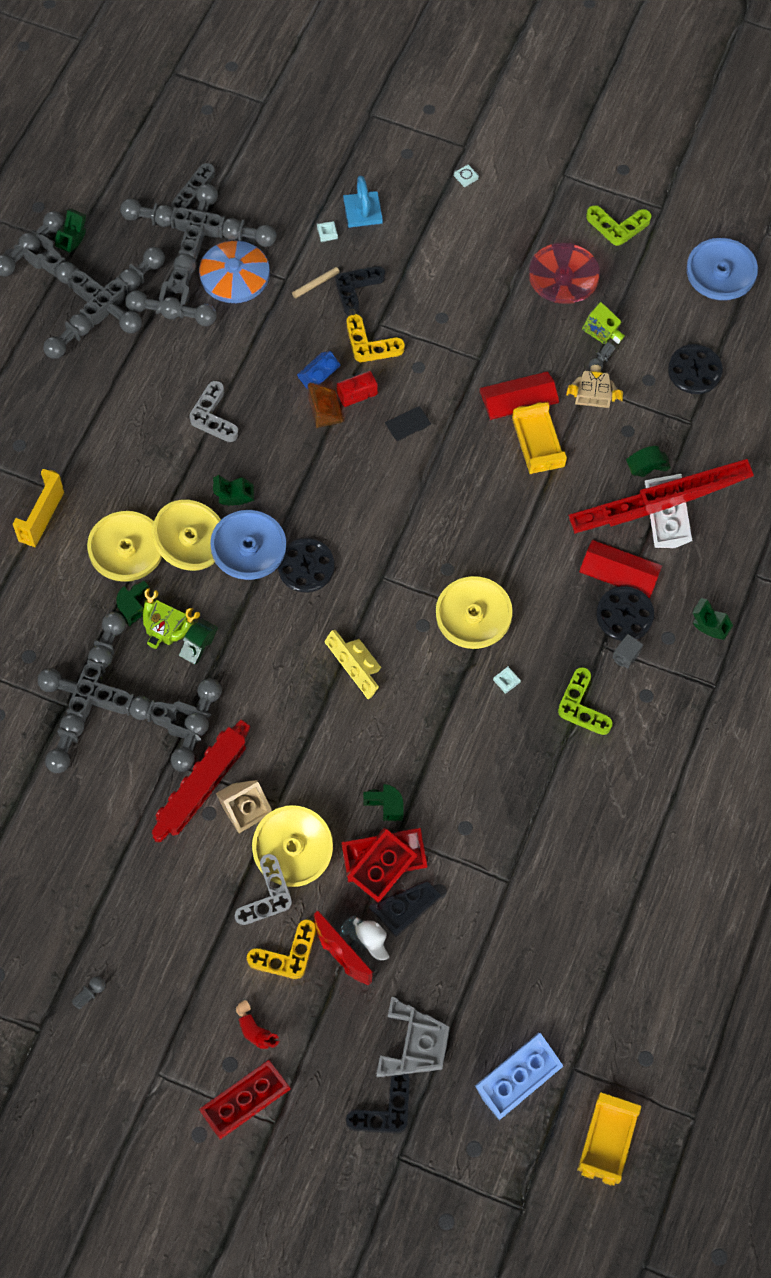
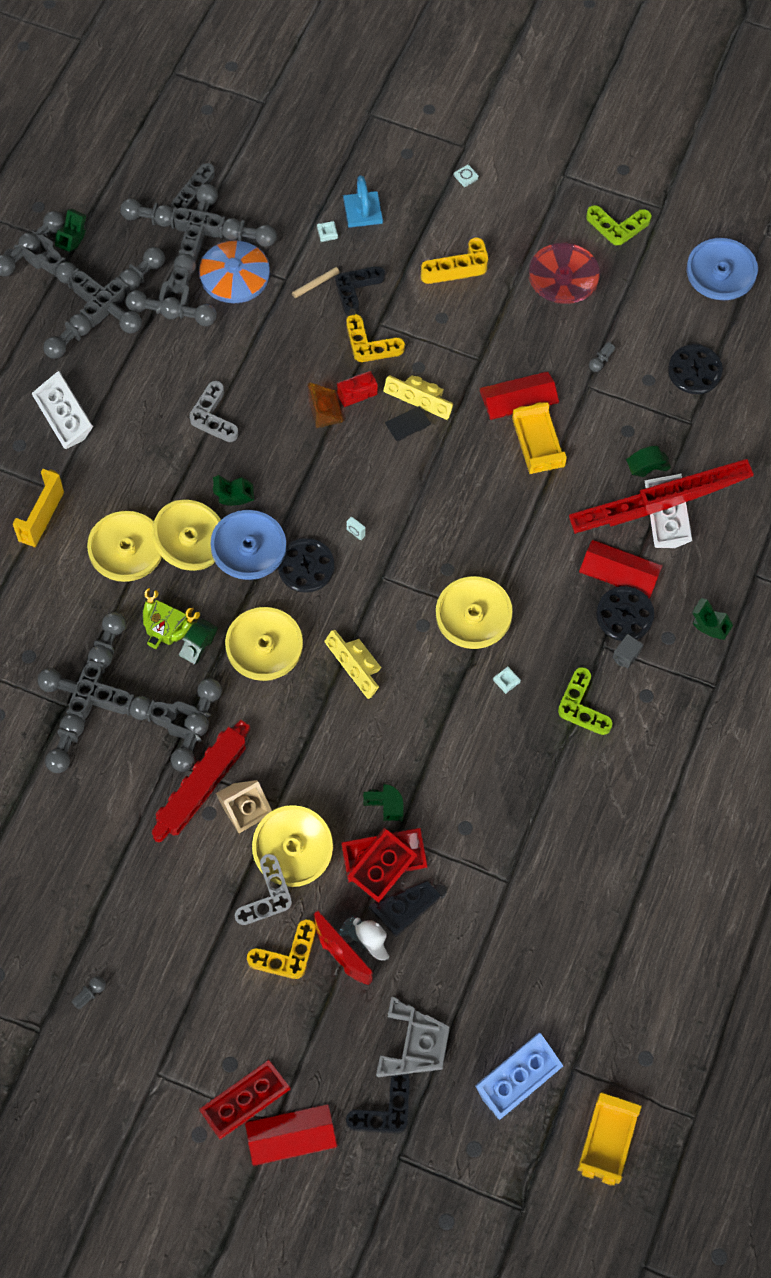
dark green brick [116,581,150,626] -> none
red arm [236,1000,279,1049] -> none
blue brick [297,351,340,389] -> none
tan torso [566,365,623,408] -> none
lime torso [582,302,625,344] -> none
none -> white slope [31,371,93,449]
none -> light yellow dish [225,607,303,681]
none -> red slope [245,1105,337,1166]
none -> light aqua tile [347,517,365,540]
none -> light yellow bracket [383,375,453,420]
none -> yellow beam [421,238,488,284]

